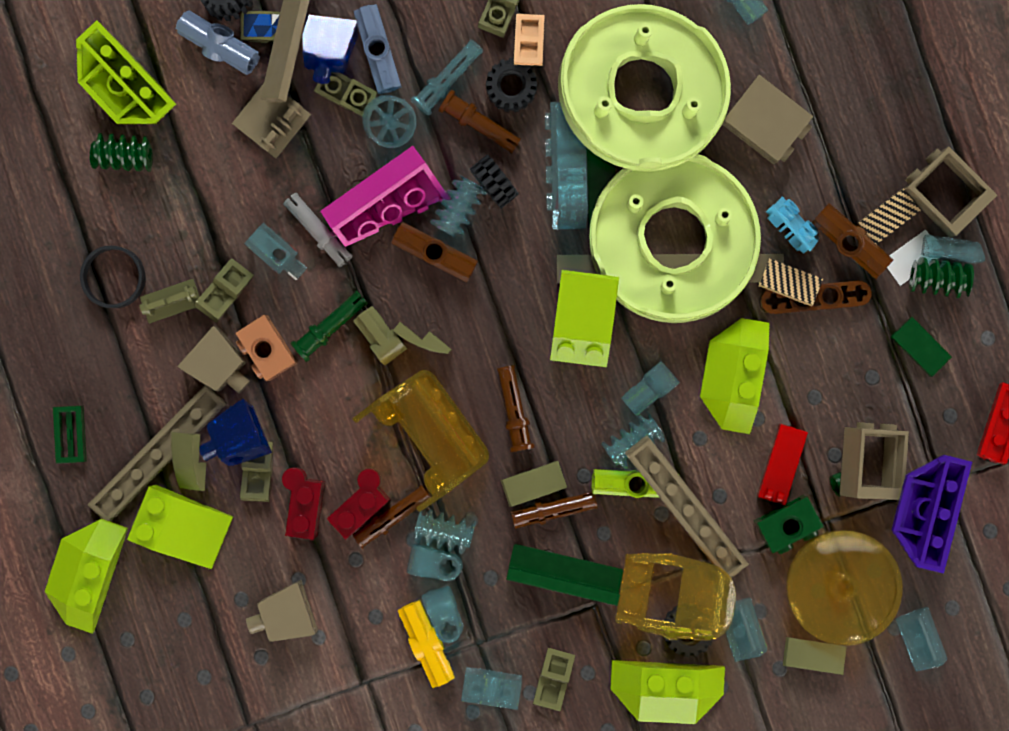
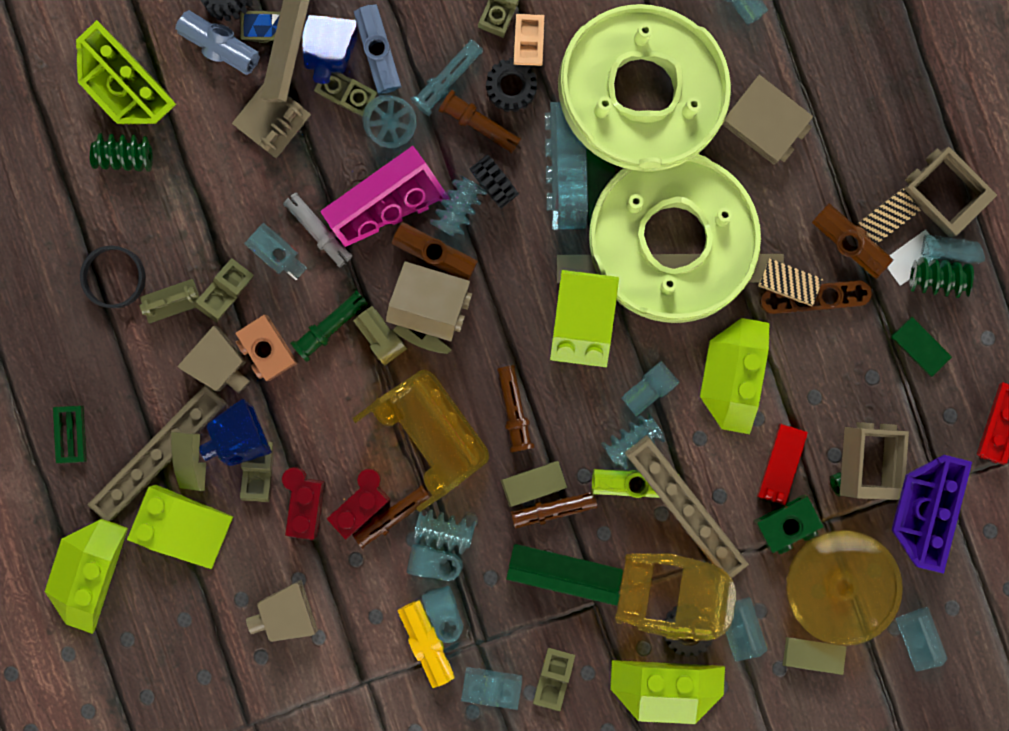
medium azure hinge [766,196,820,254] -> none
none -> dark tan brick [386,261,472,341]

